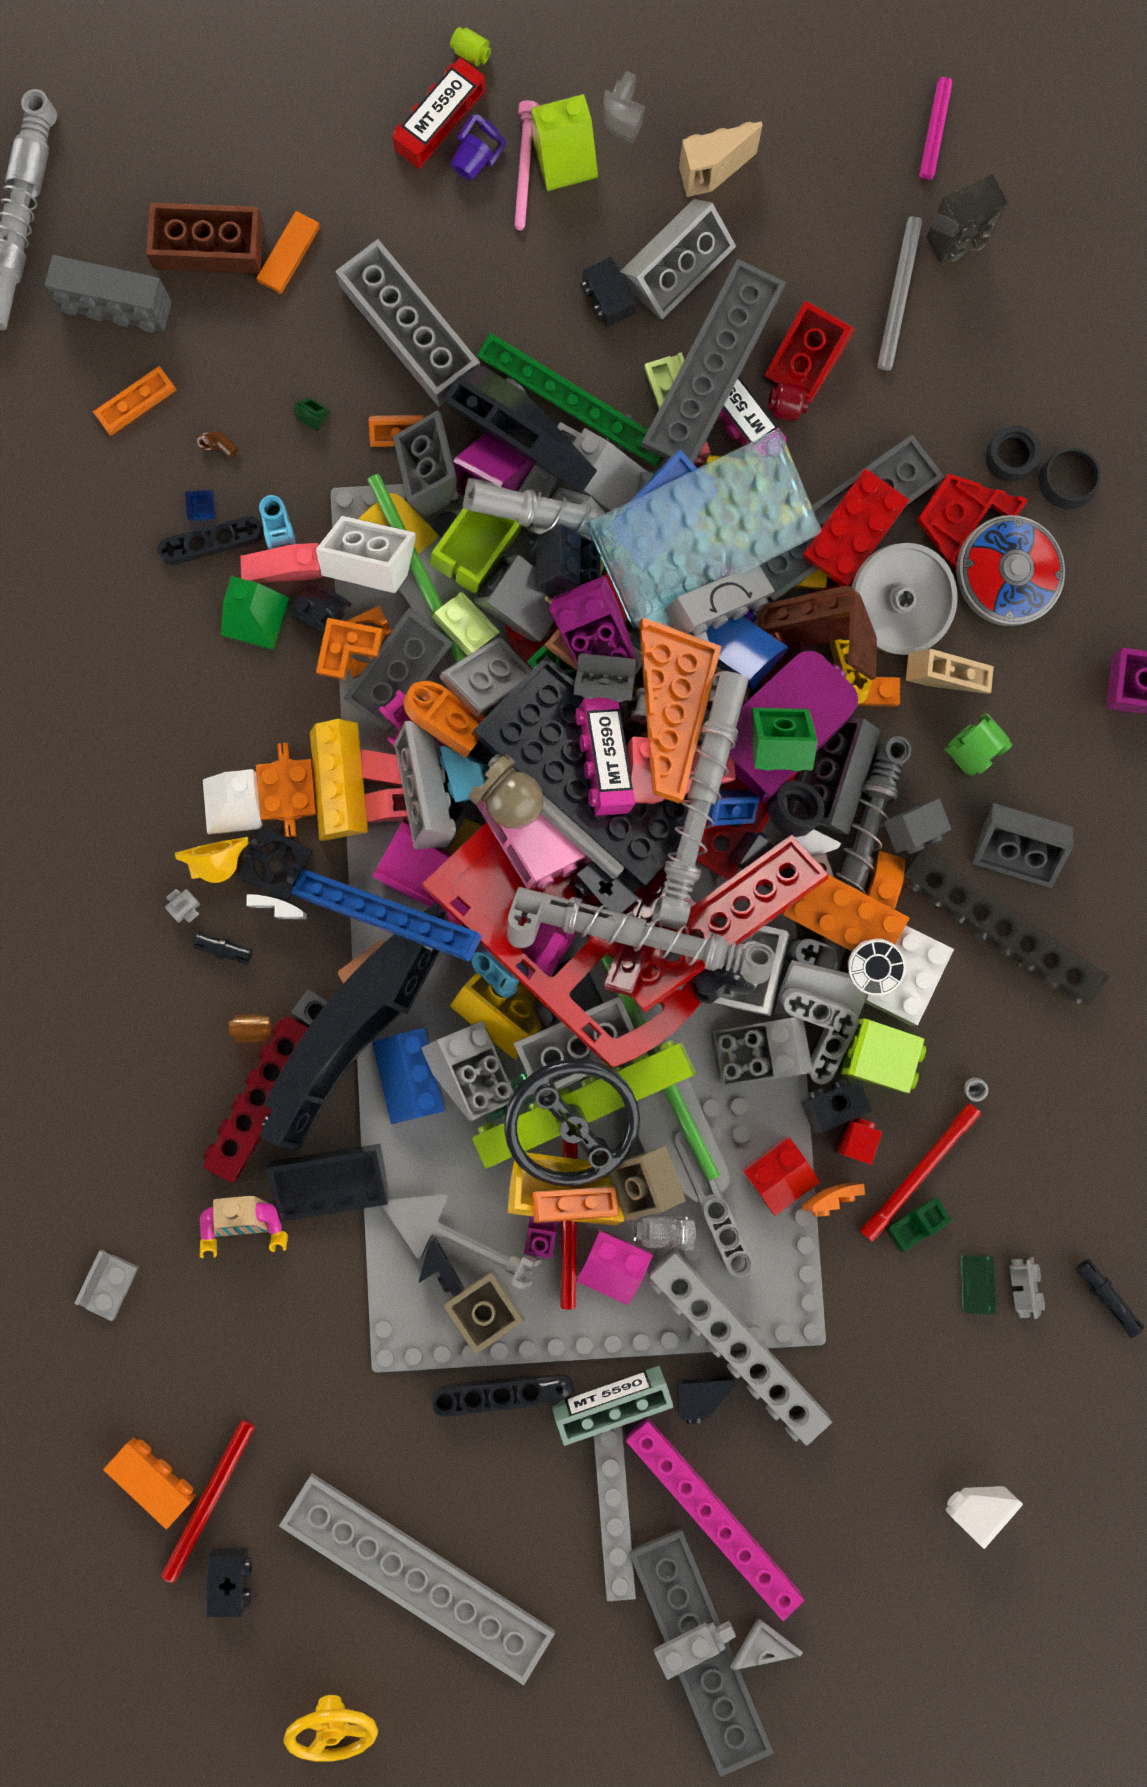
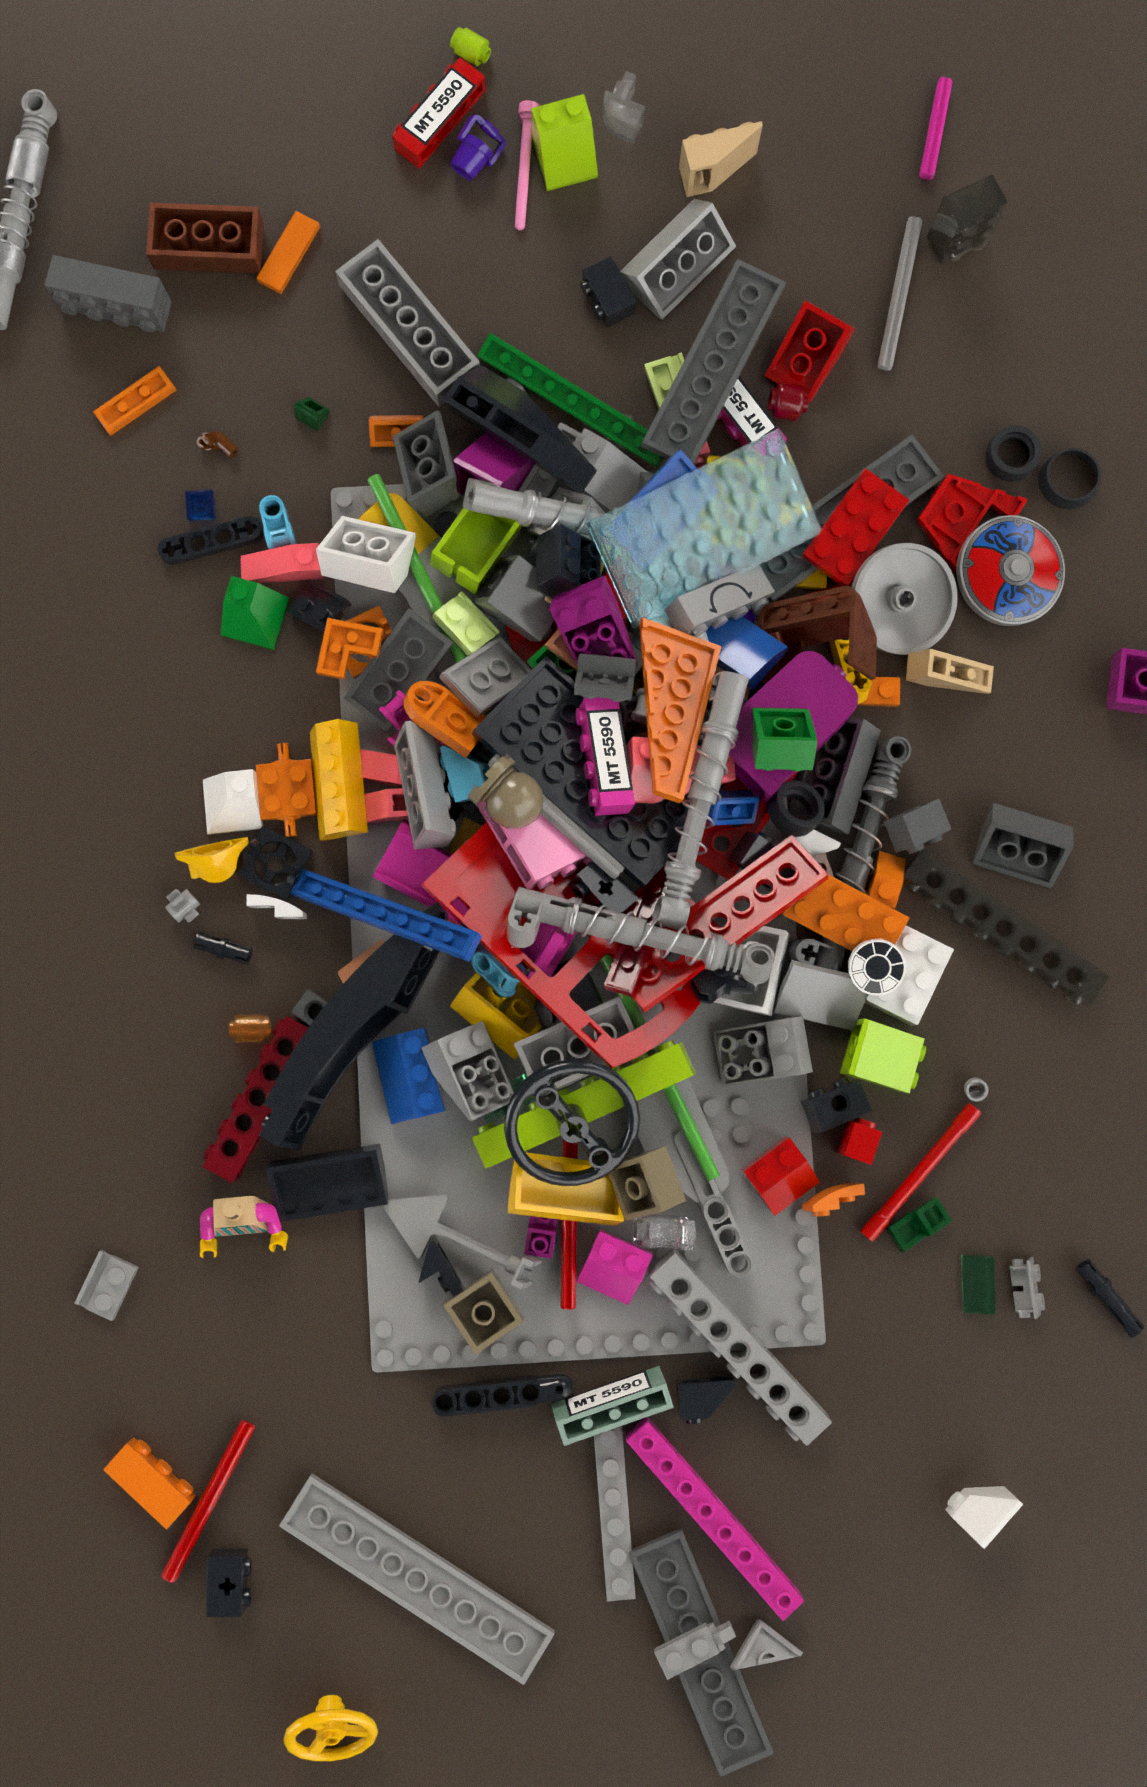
orange tile [531,1187,619,1223] -> none
light grey beam [780,987,859,1084] -> none
bright green brick [944,713,1013,776] -> none

